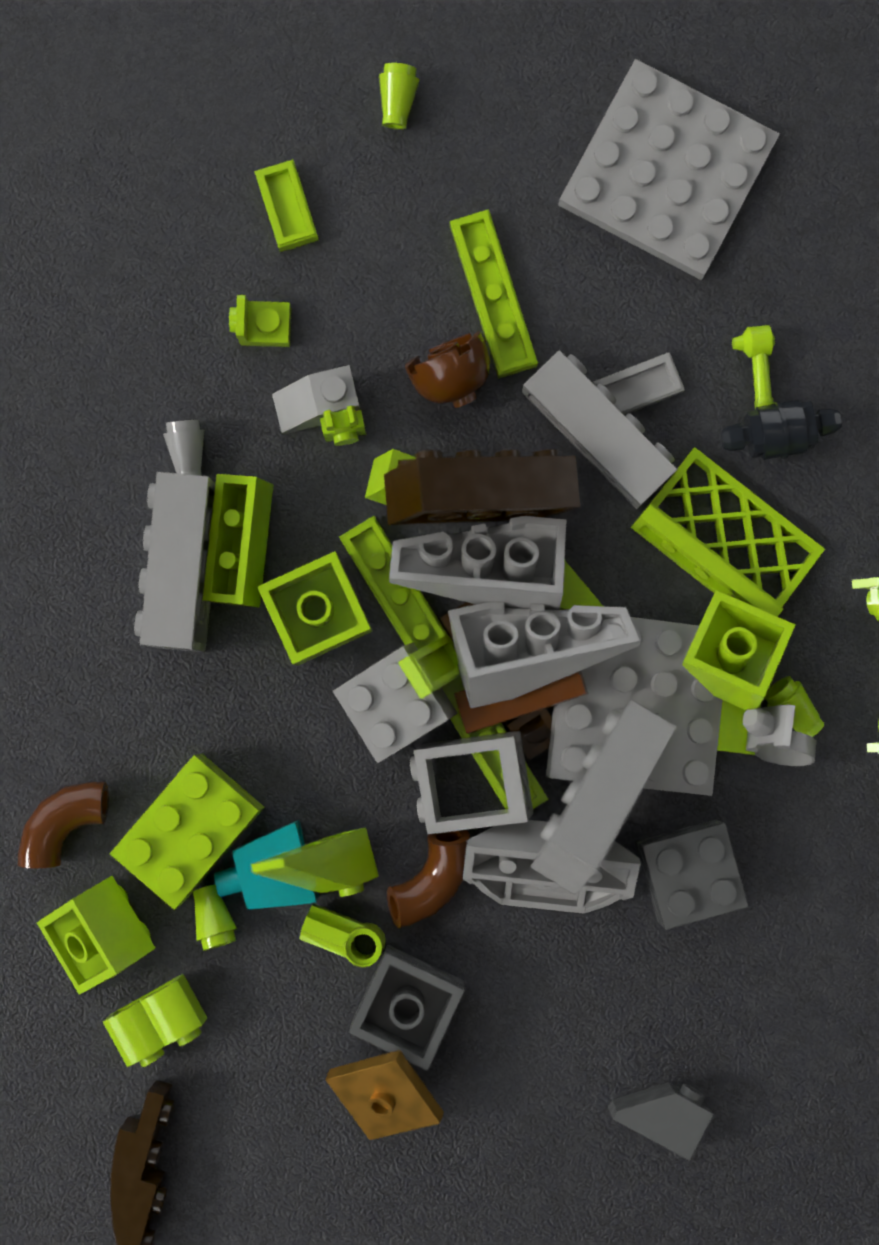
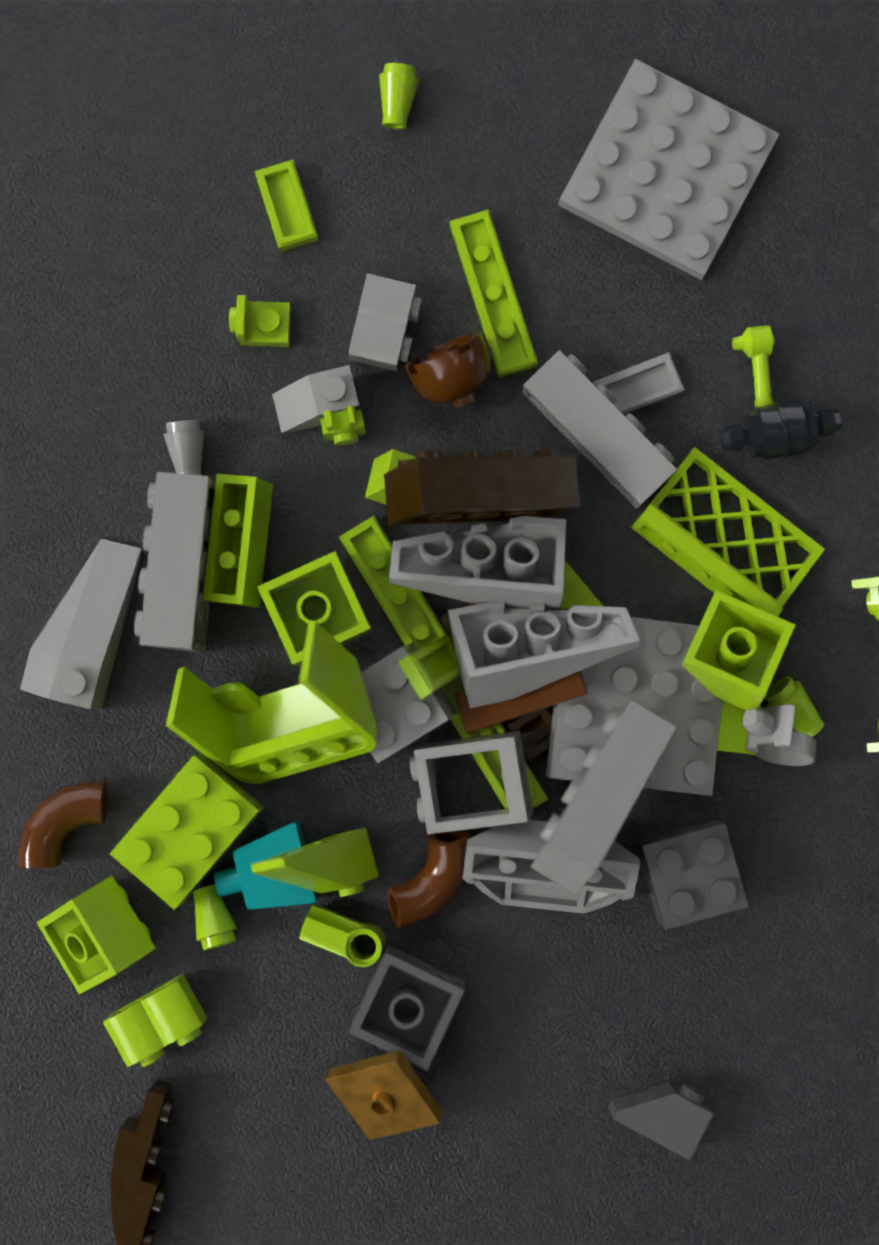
none -> light grey wedge [20,539,143,709]
none -> lime windscreen [166,621,378,784]
none -> light grey brick [348,273,422,371]

